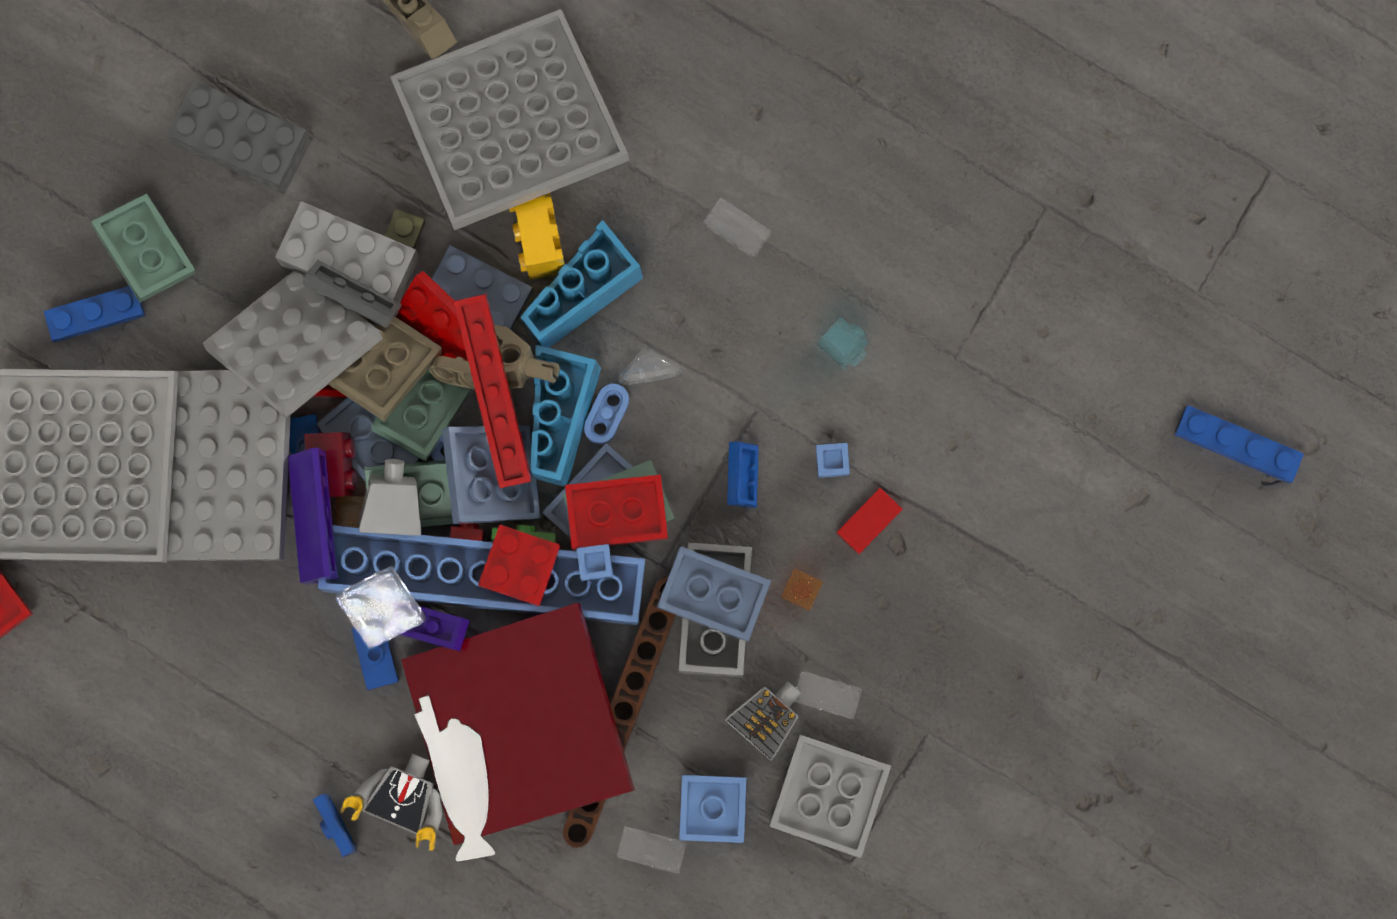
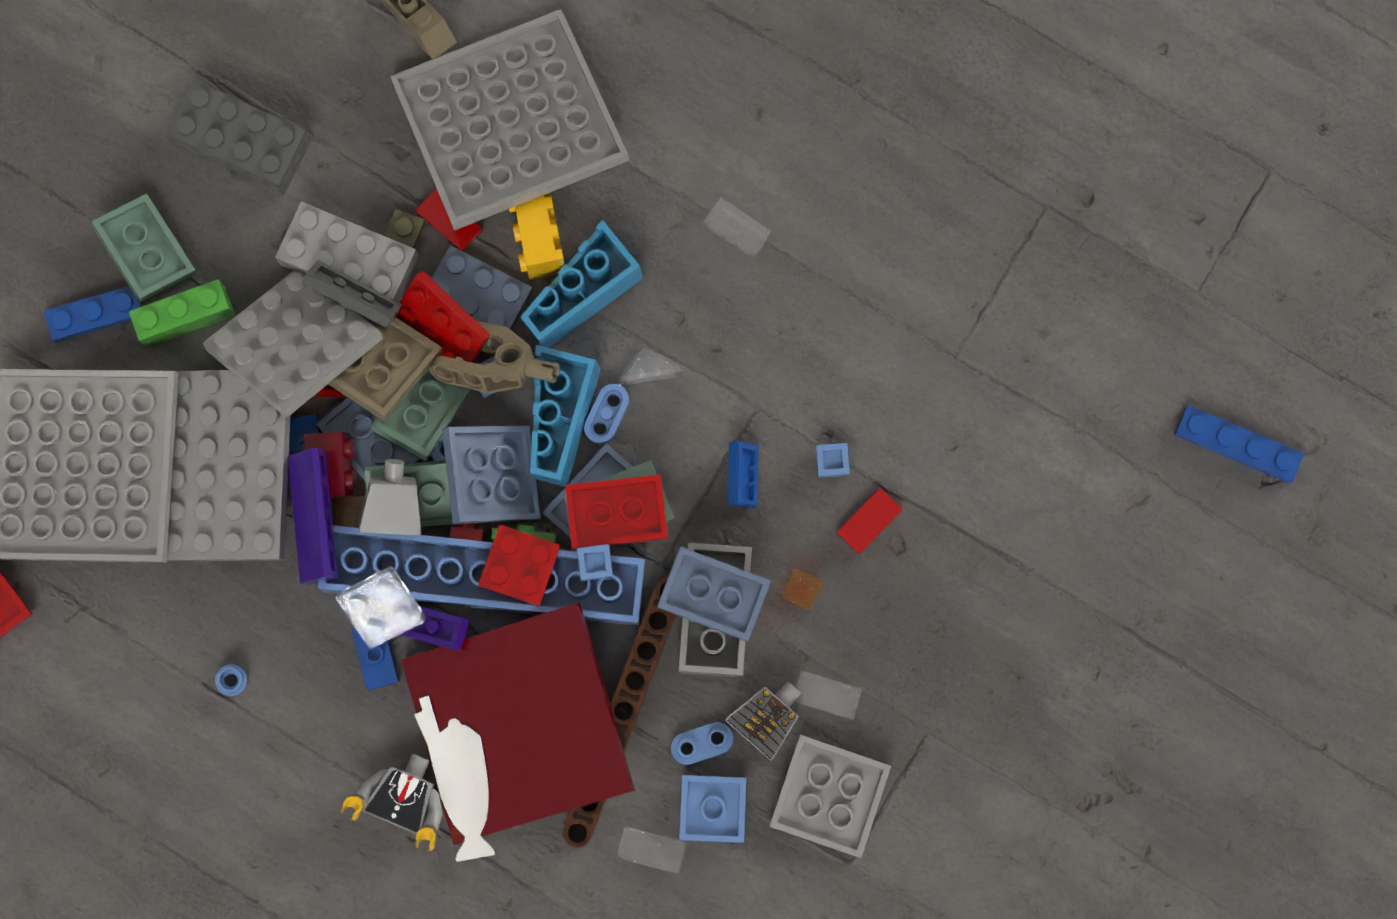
blue plate [313,794,357,857] -> none
red plate [453,293,532,489] -> none
clear light blue brick [818,317,868,370] -> none
none -> bright green brick [129,279,236,348]
none -> medium blue plate [215,664,248,696]
none -> red tile [415,188,483,252]
none -> medium blue plate [671,722,733,765]

